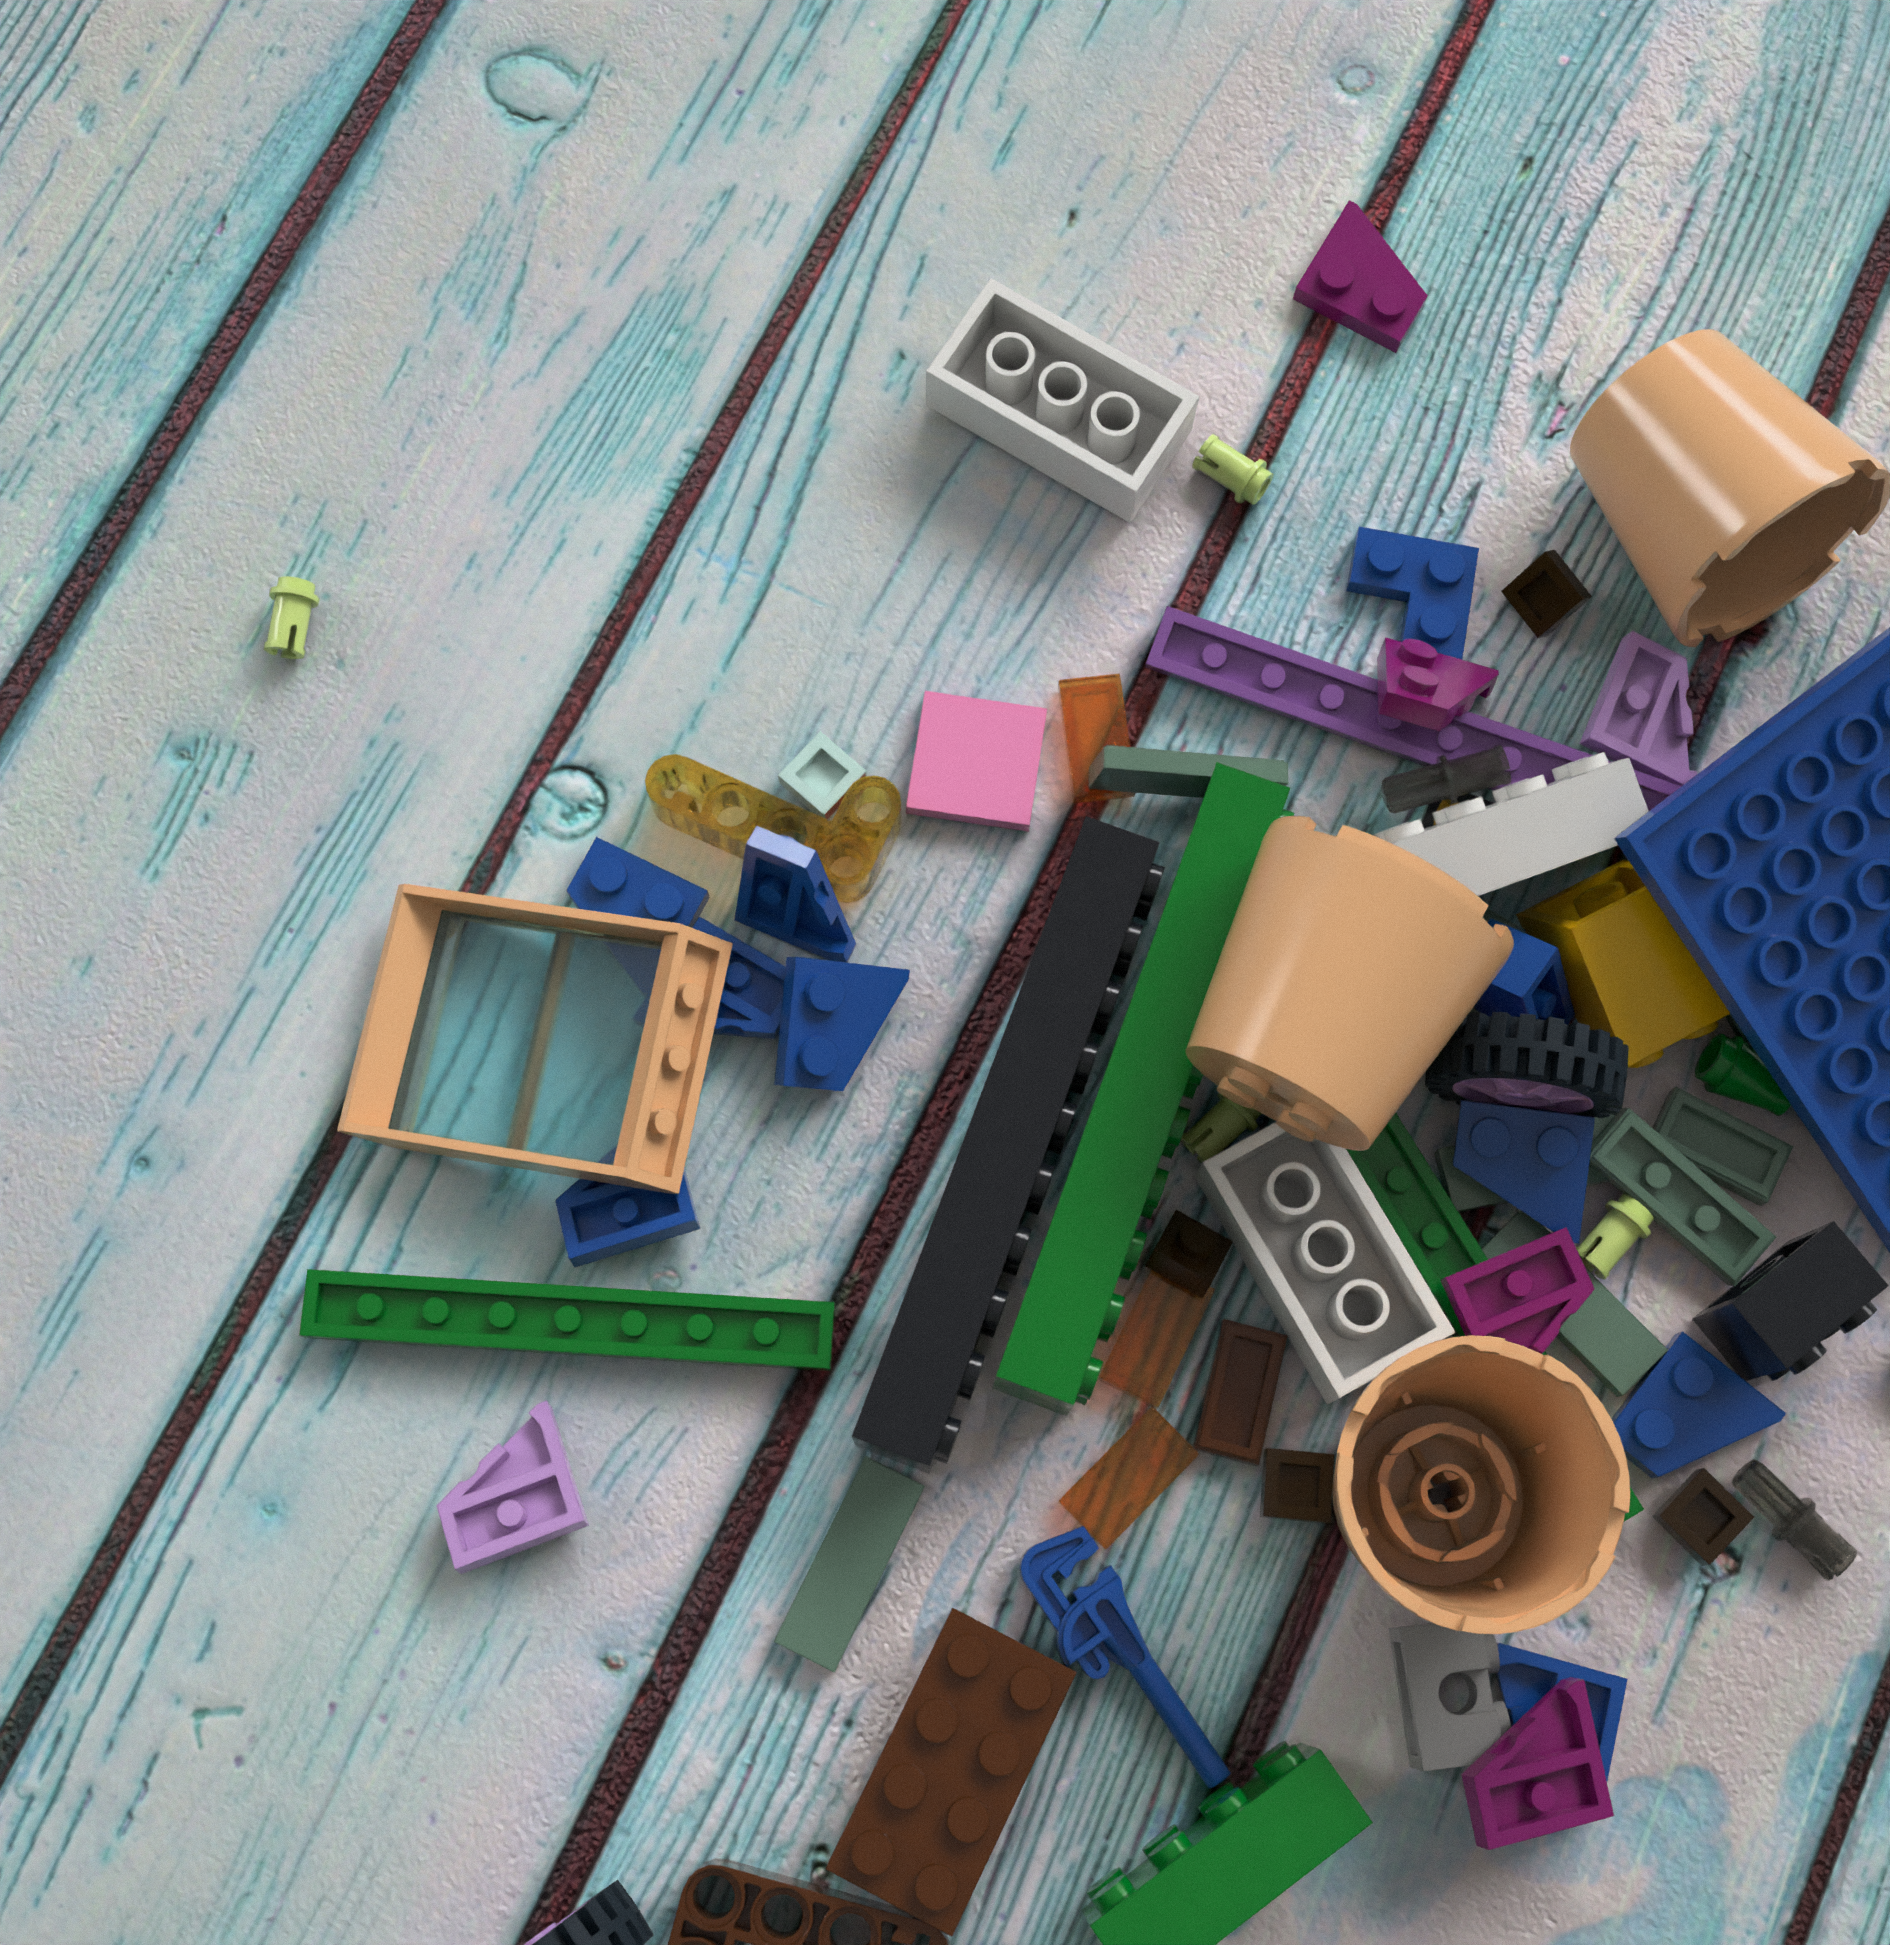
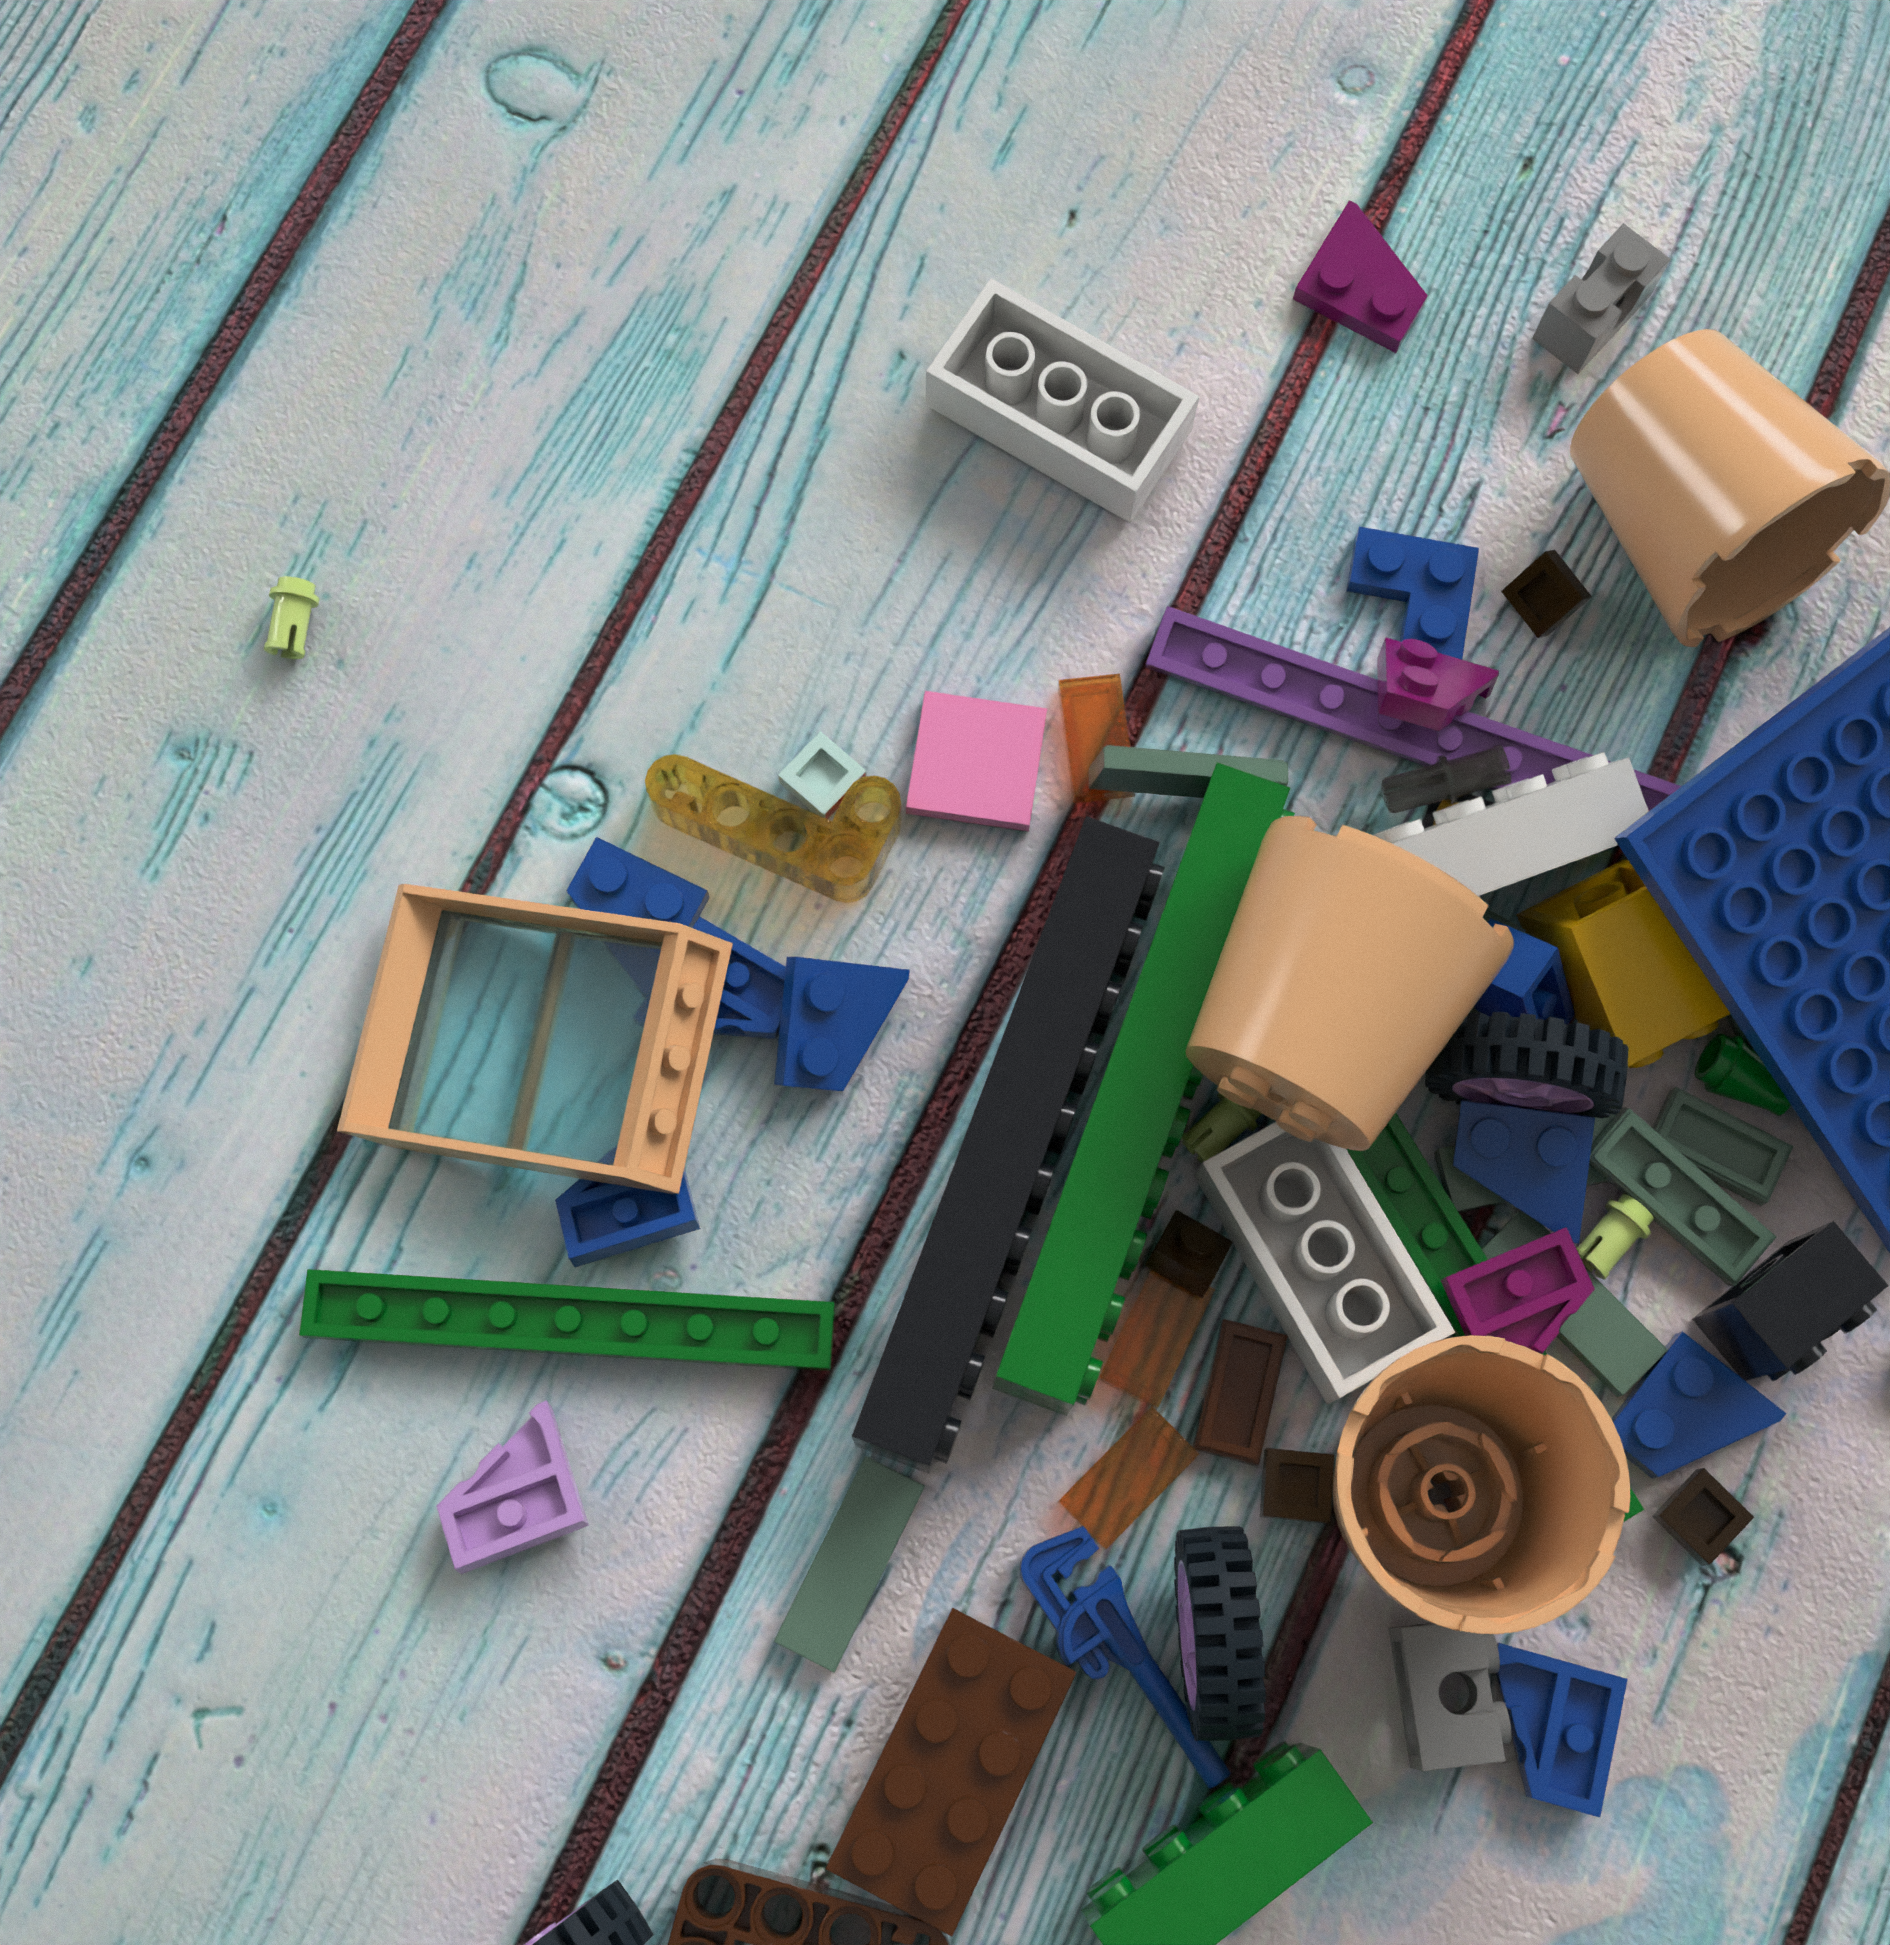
blue wing [734,826,856,962] -> none
yellowish green pin [1192,434,1274,505] -> none
magenta wing [1461,1677,1614,1850] -> none
lavender wing [1579,631,1697,786] -> none
clear smoke axle [1732,1459,1857,1581] -> none
none -> black wheel [1174,1526,1266,1741]
none -> light grey brick [1532,223,1671,374]

